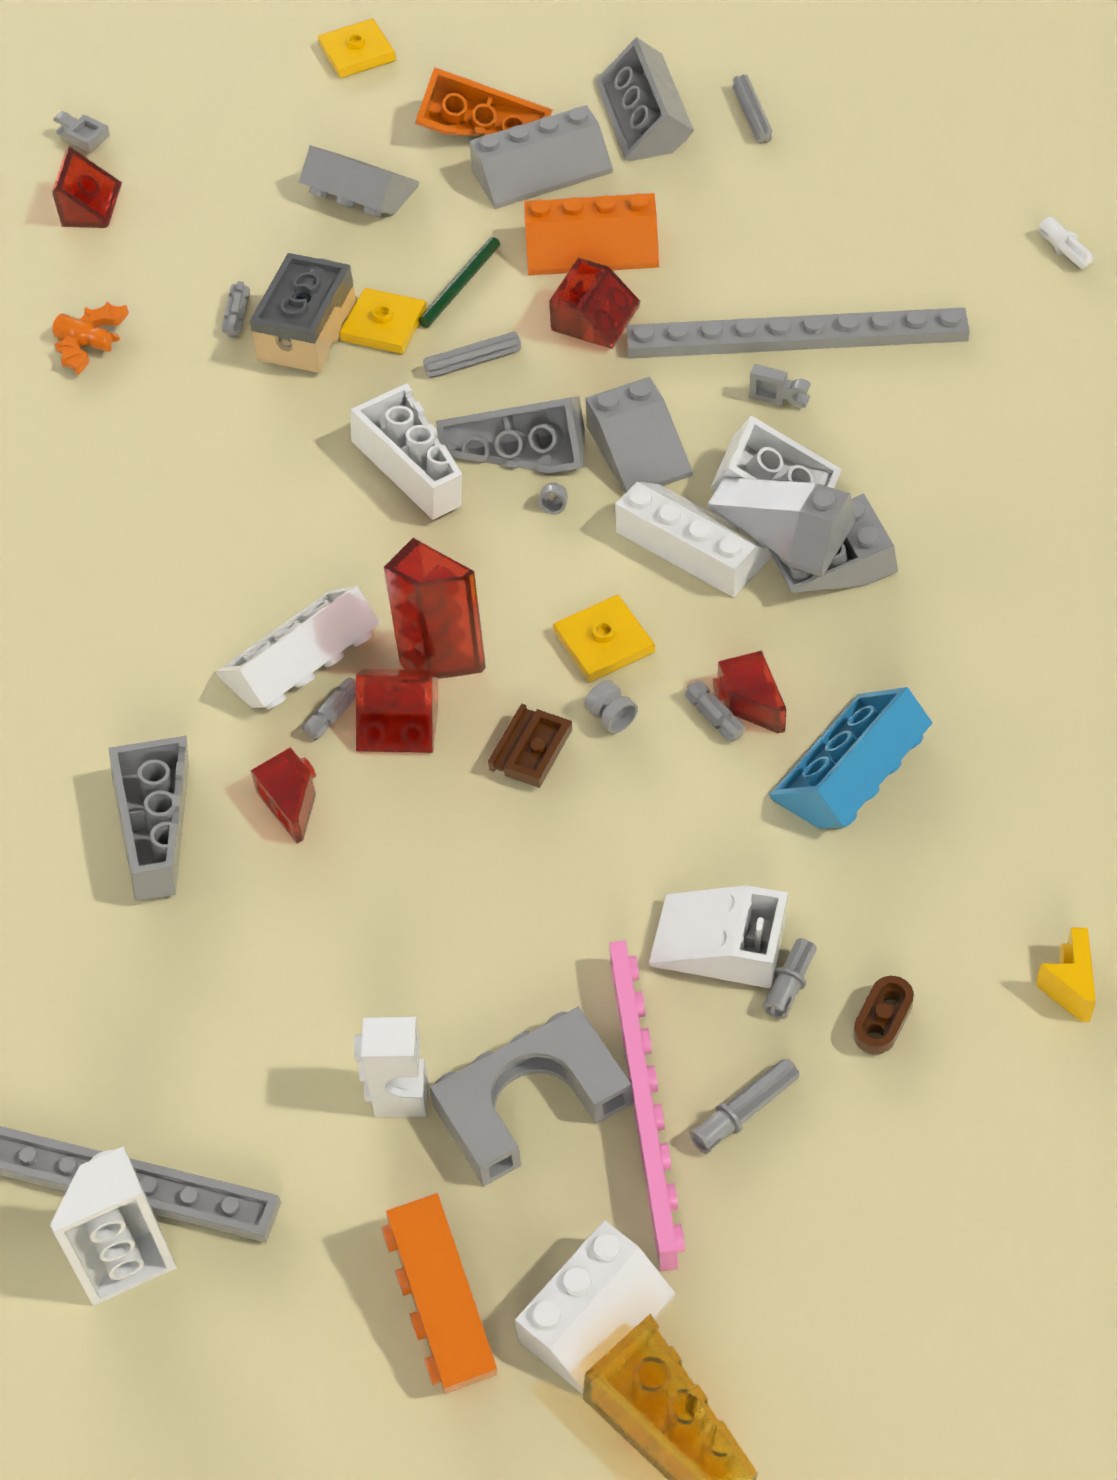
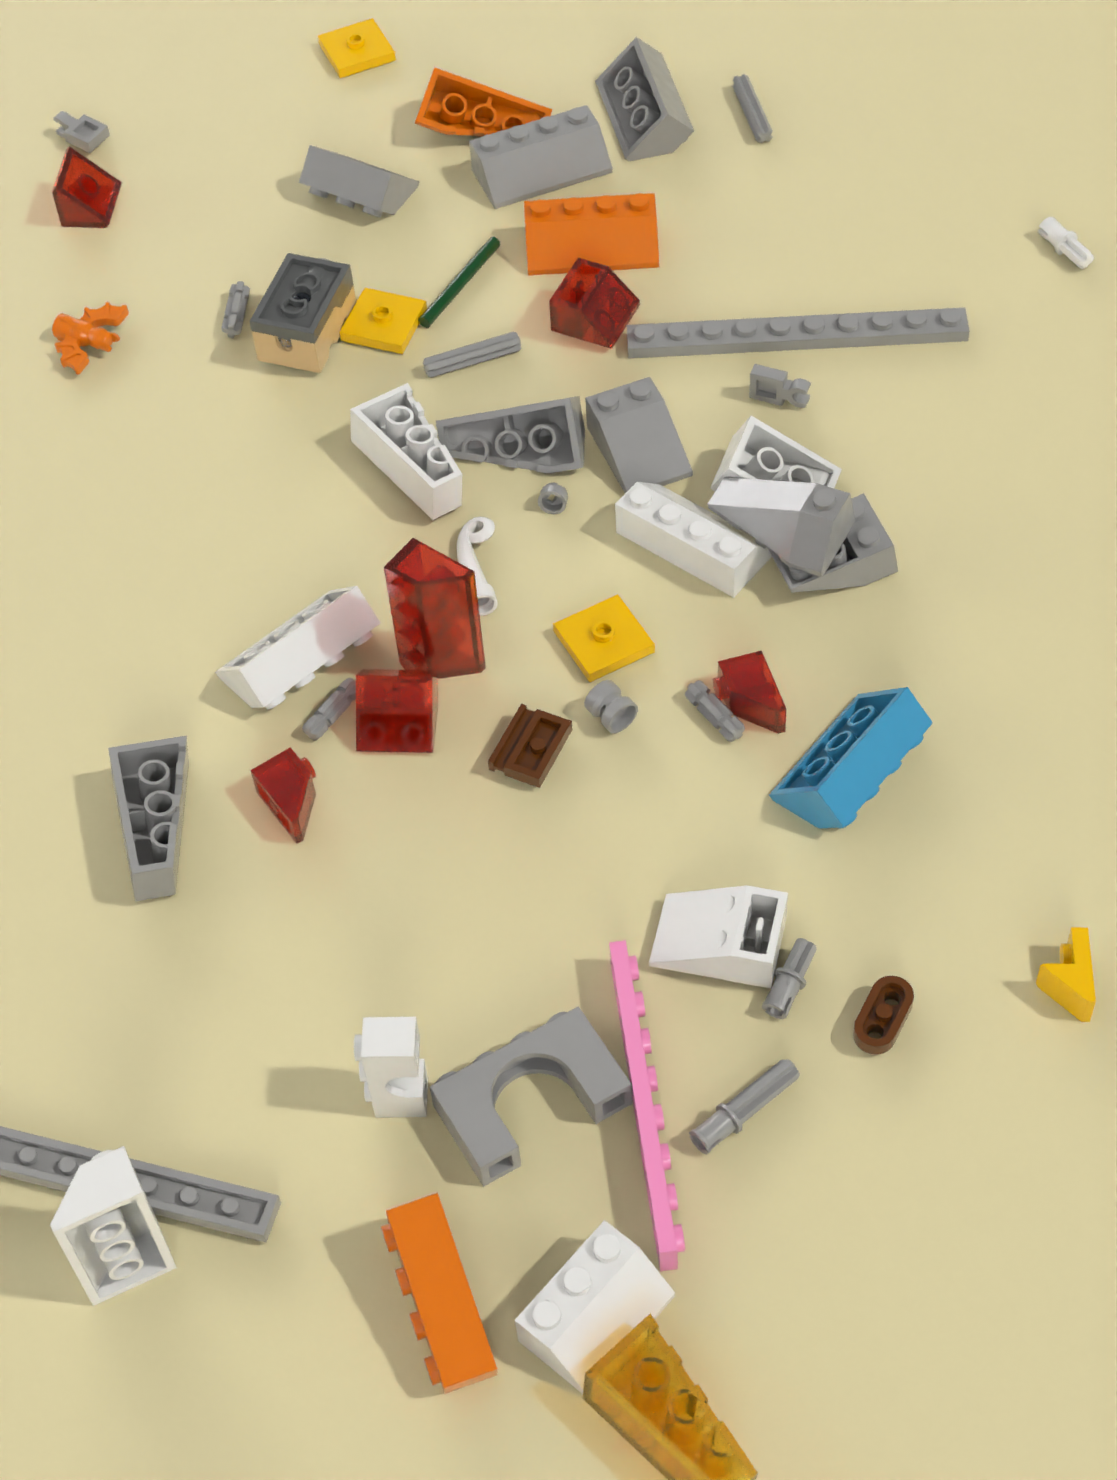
none -> white plant [444,516,498,616]

